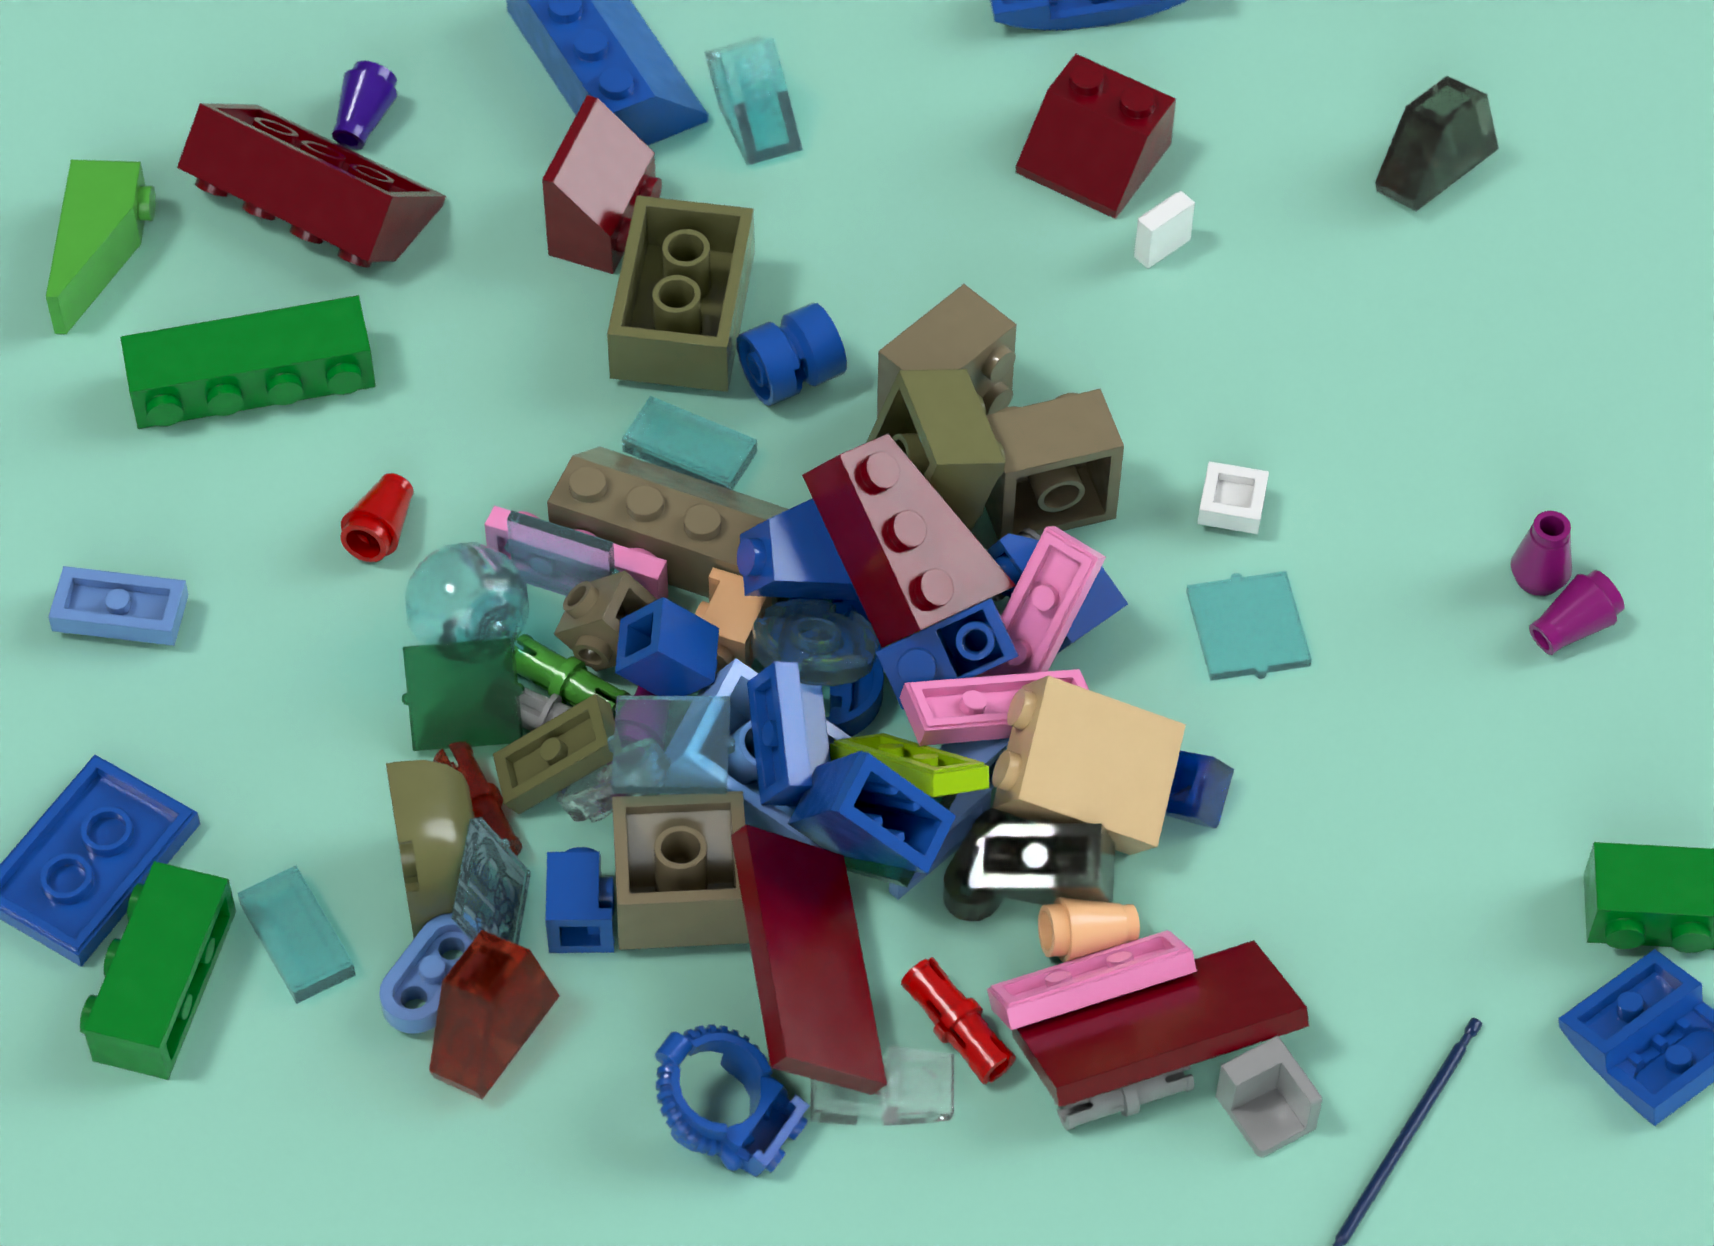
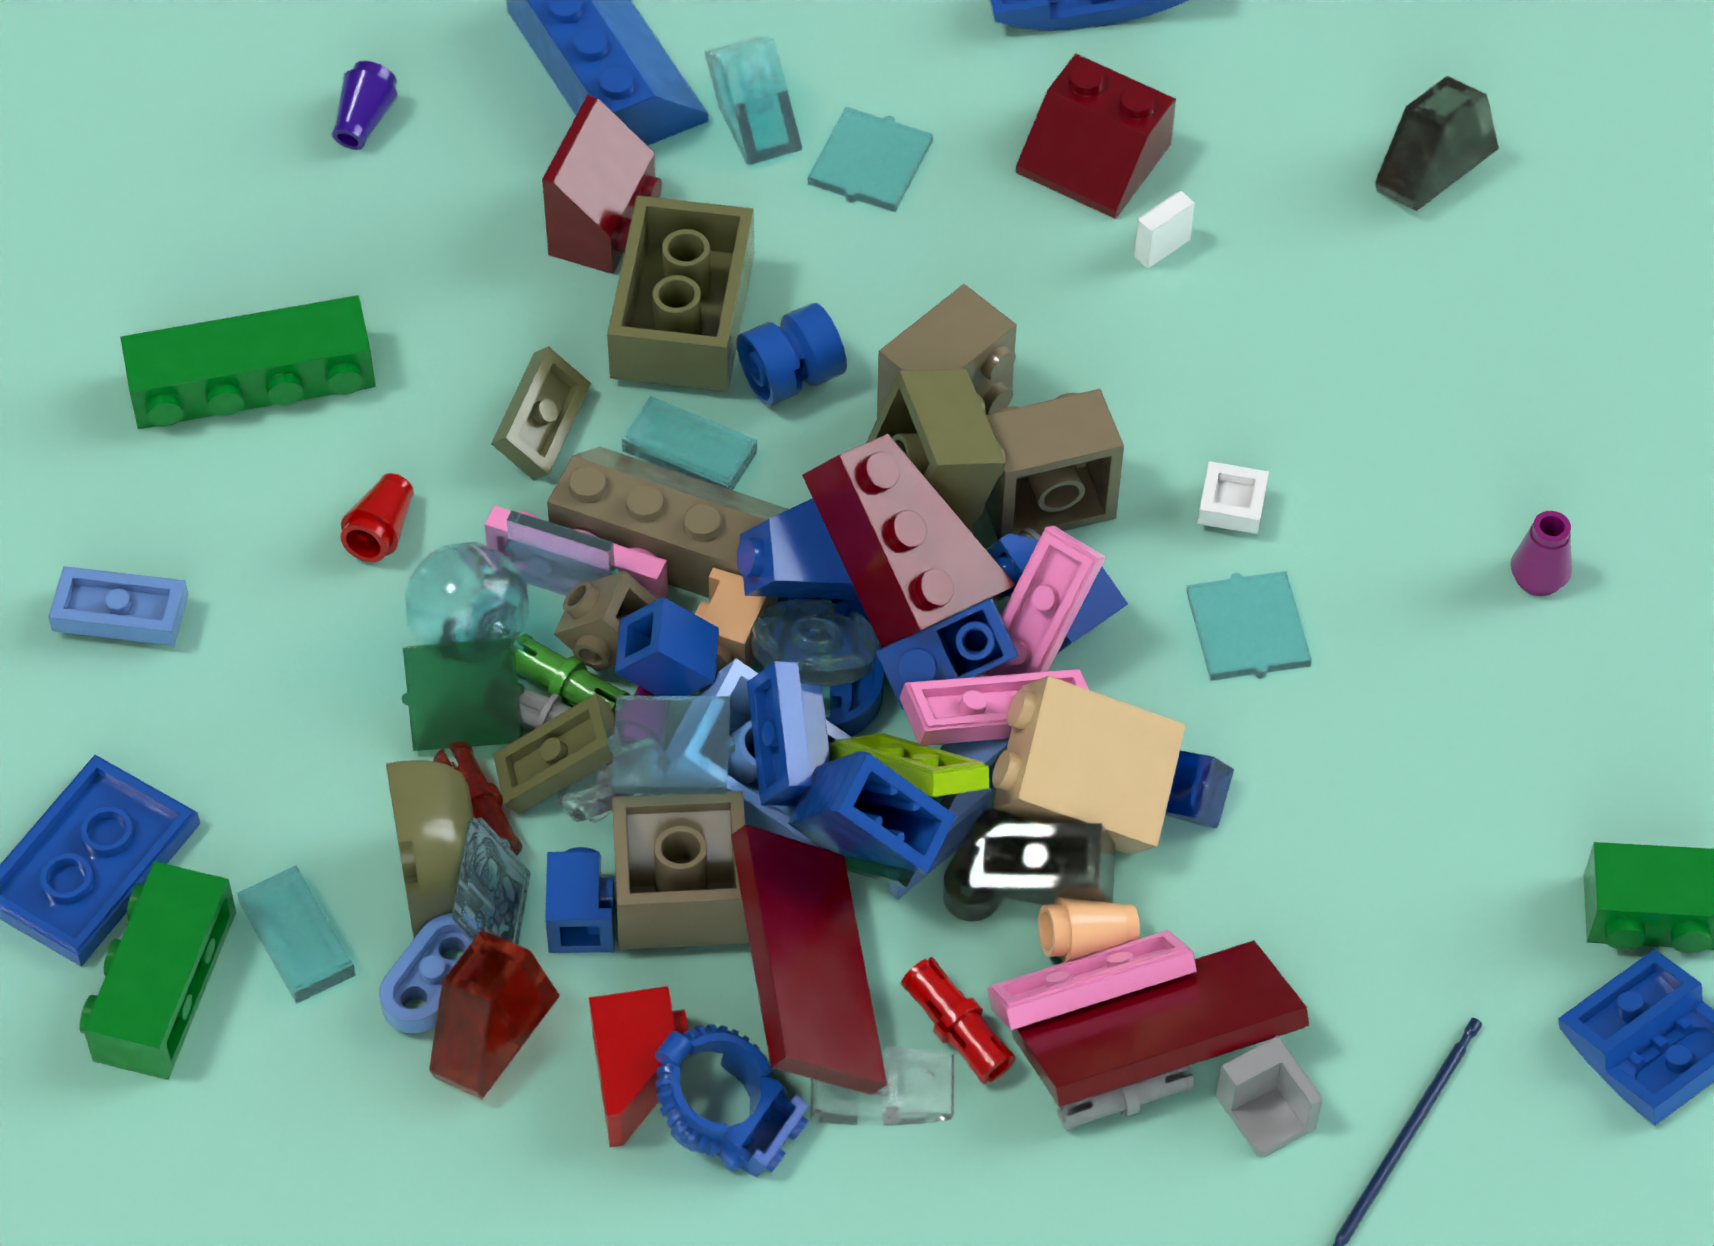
bright green slope [46,160,156,334] -> none
dark red slope [177,103,446,268] -> none
magenta cone [1529,570,1625,655] -> none
none -> olive plate [491,347,591,480]
none -> red slope [589,986,689,1147]
none -> clear light blue piece [808,107,933,213]

